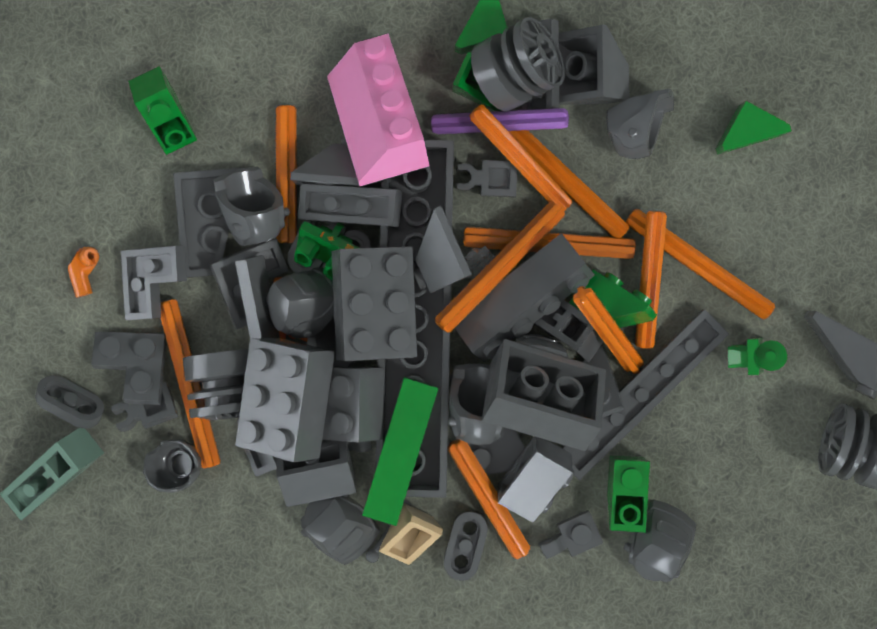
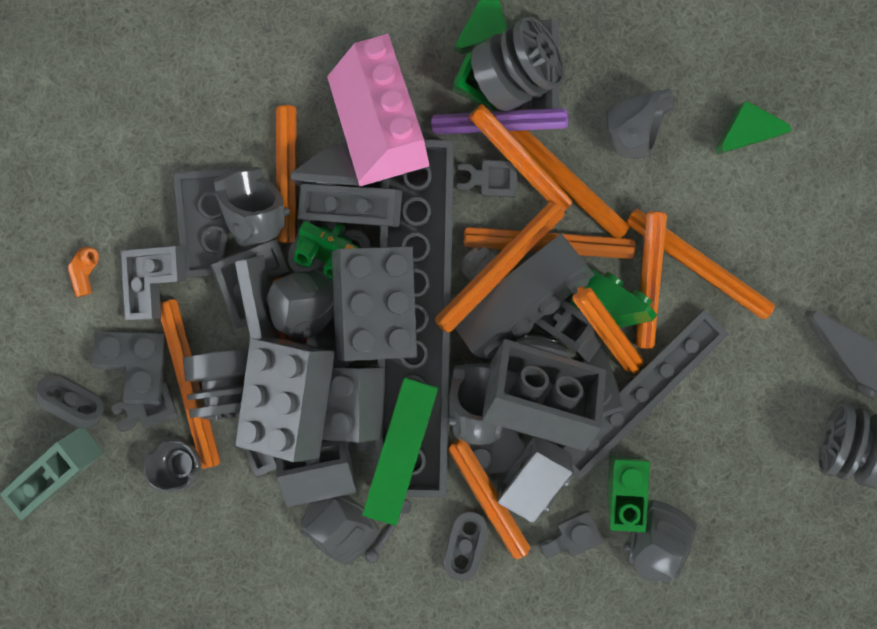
green slope [128,66,197,155] -> none
tan slope [379,503,443,565] -> none
dark grey slope [413,206,472,294] -> none
dark grey slope [559,25,629,105] -> none
green hips [728,337,788,375] -> none

